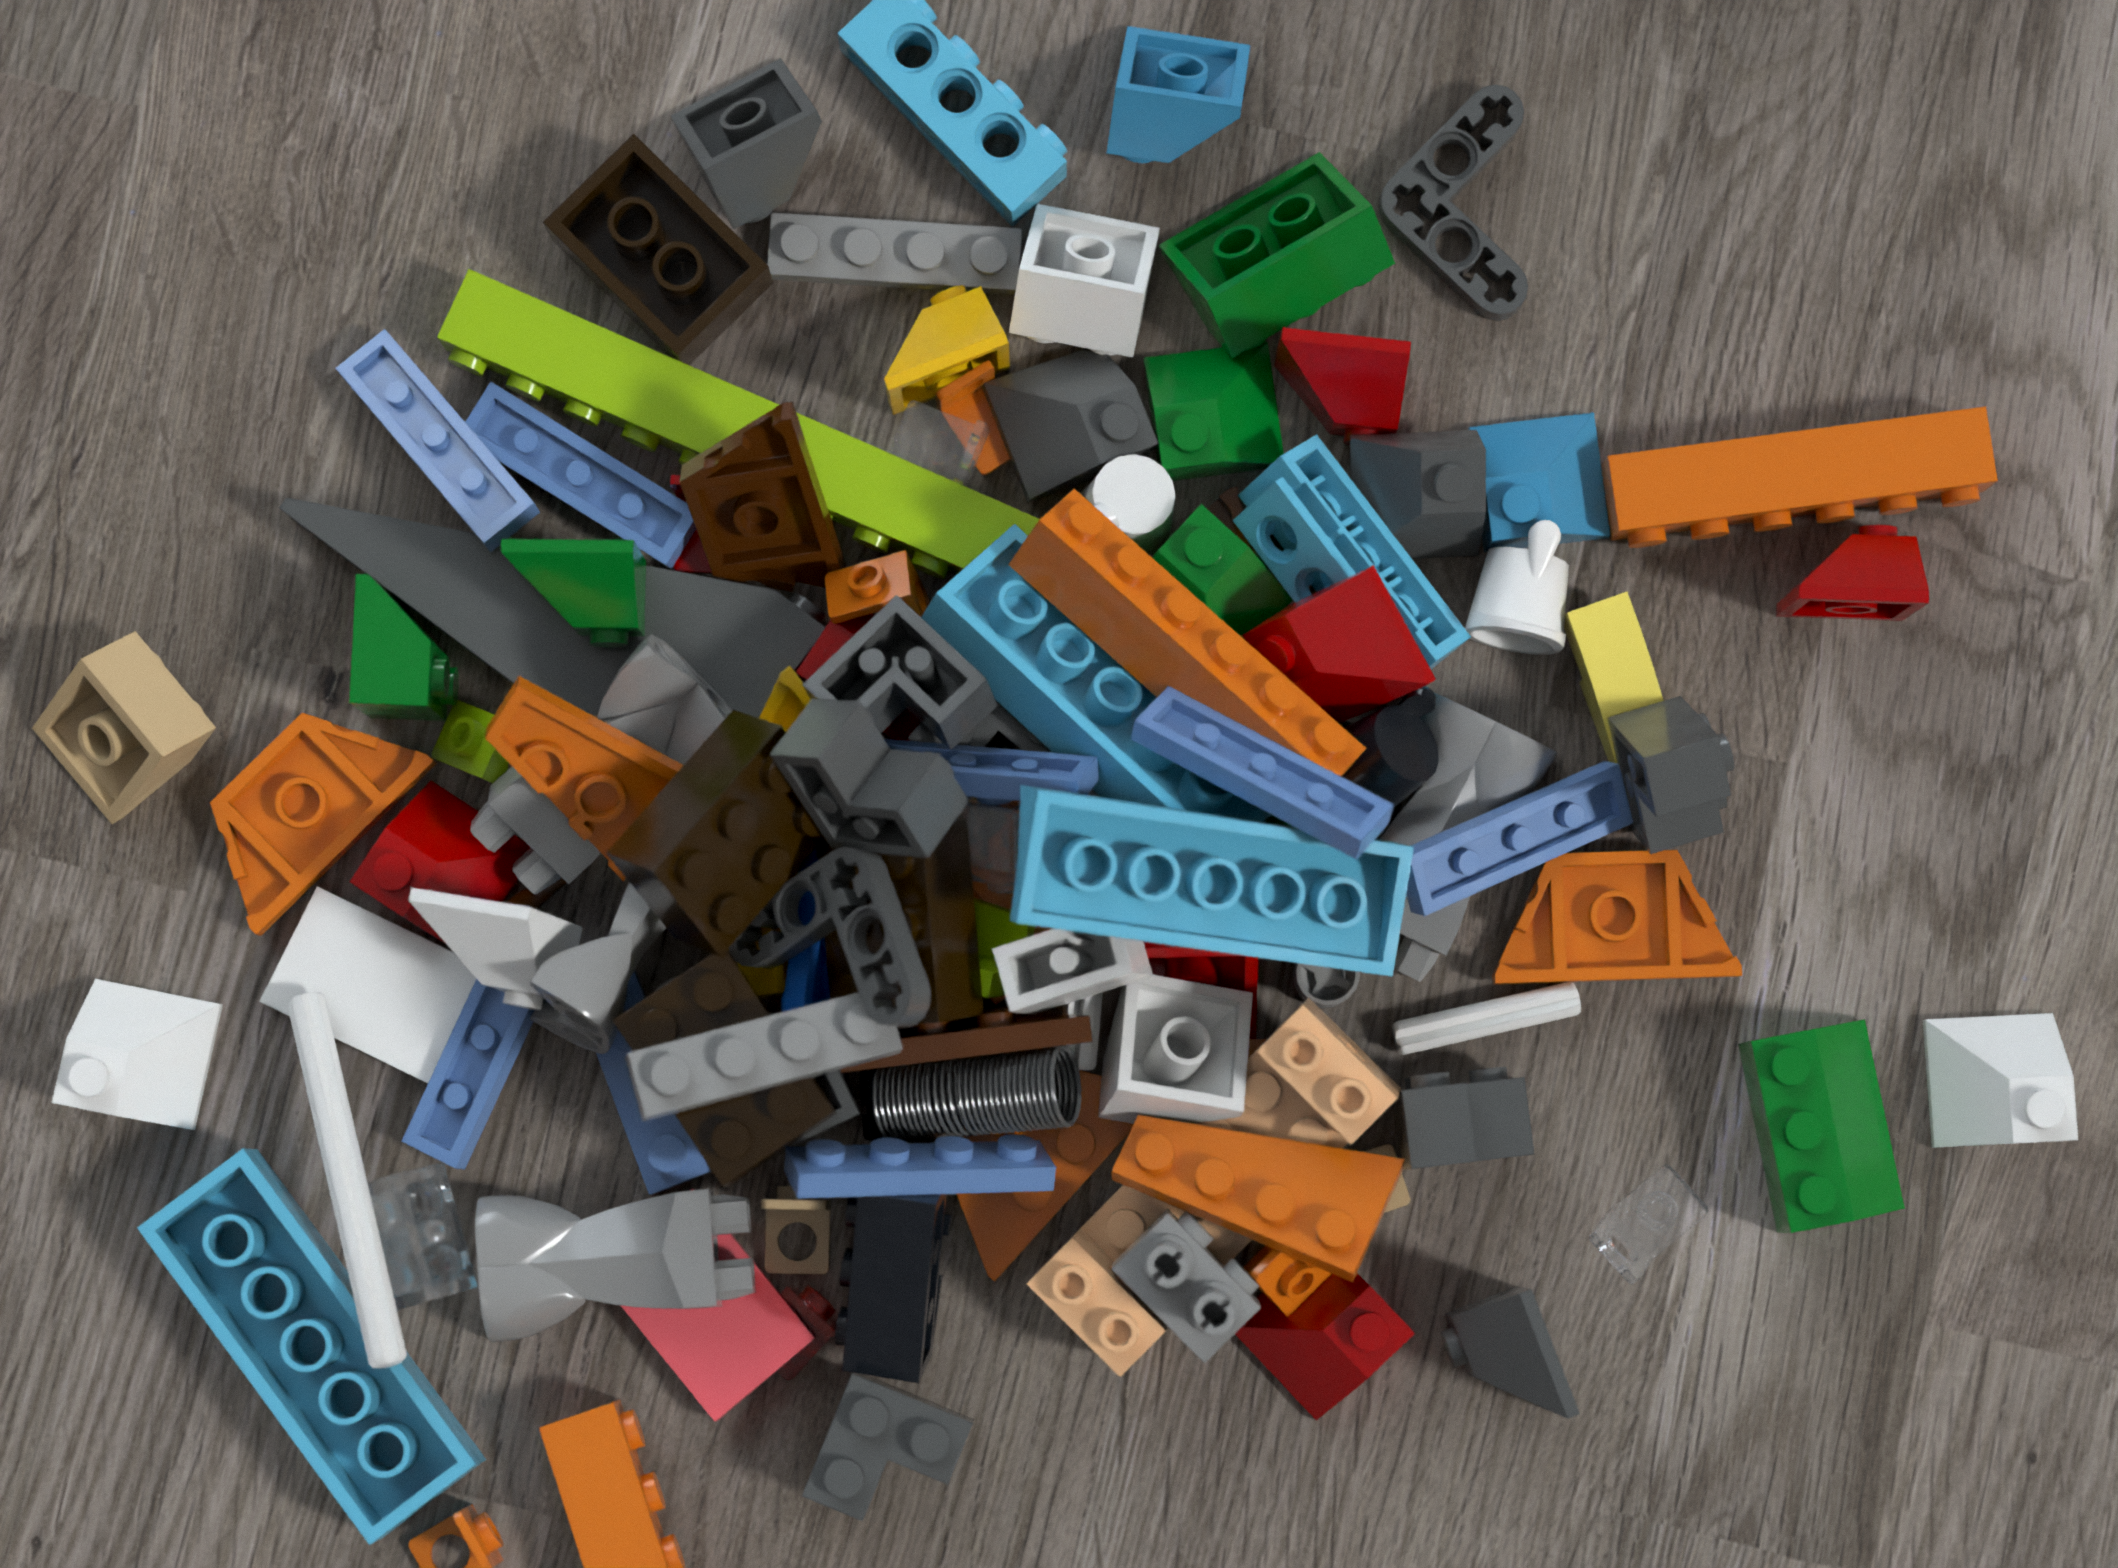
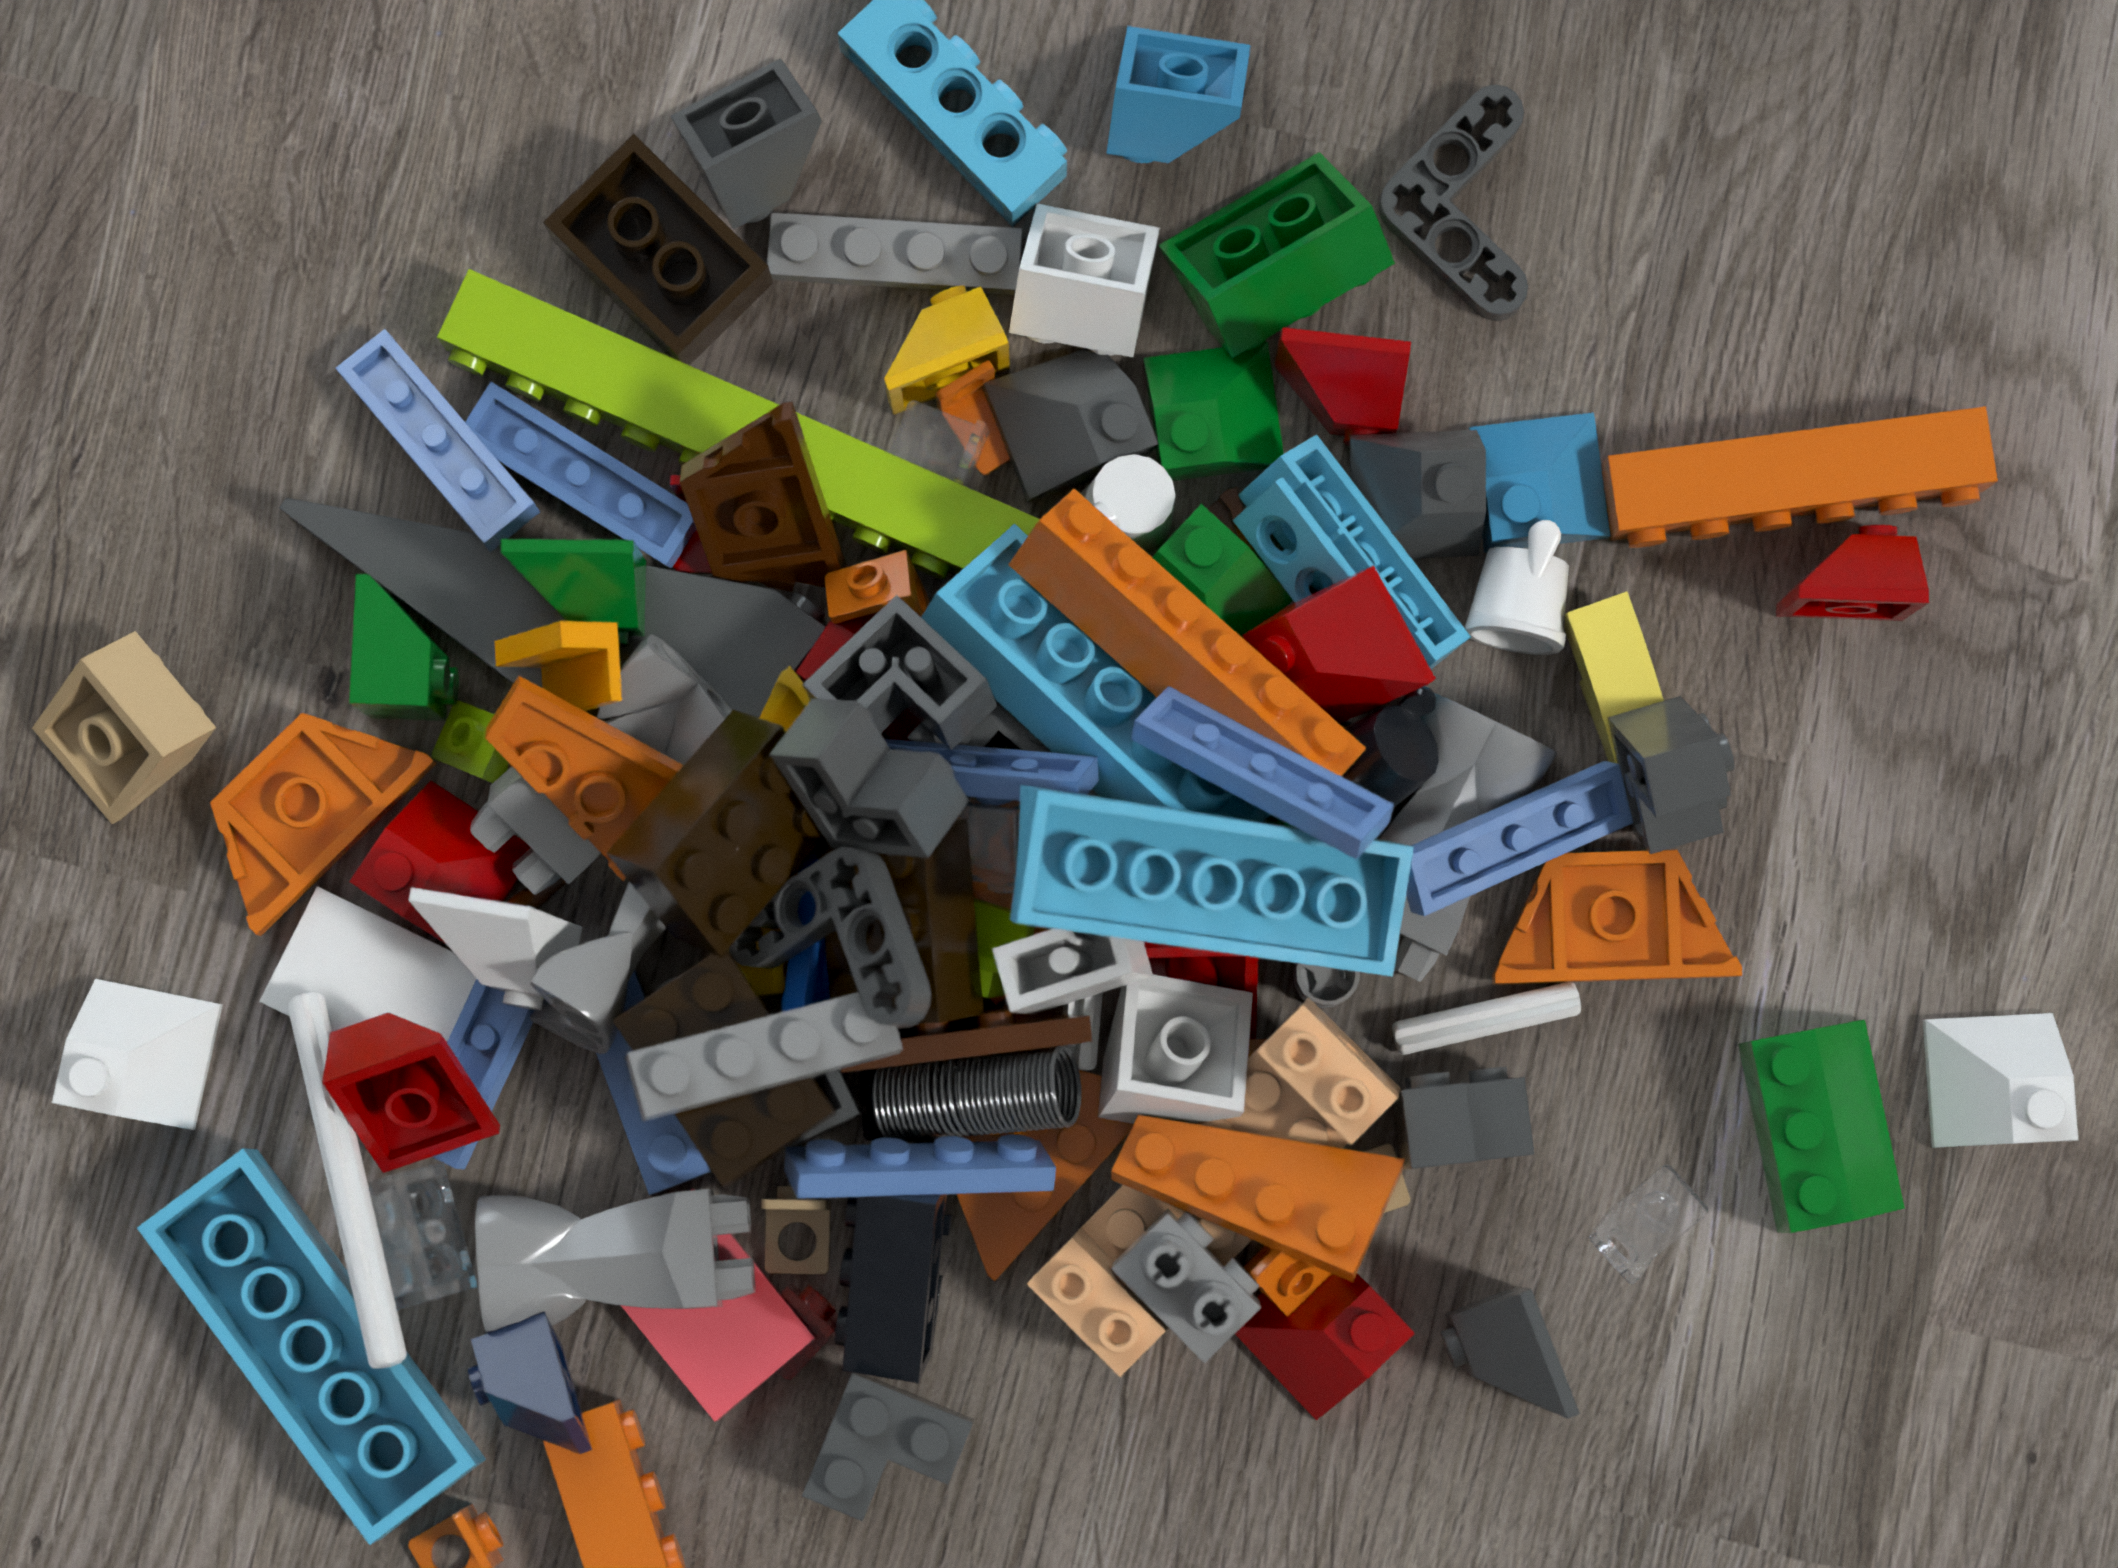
none -> red slope [322,1012,500,1173]
none -> slope [468,1312,592,1454]
none -> light orange panel [494,621,622,711]

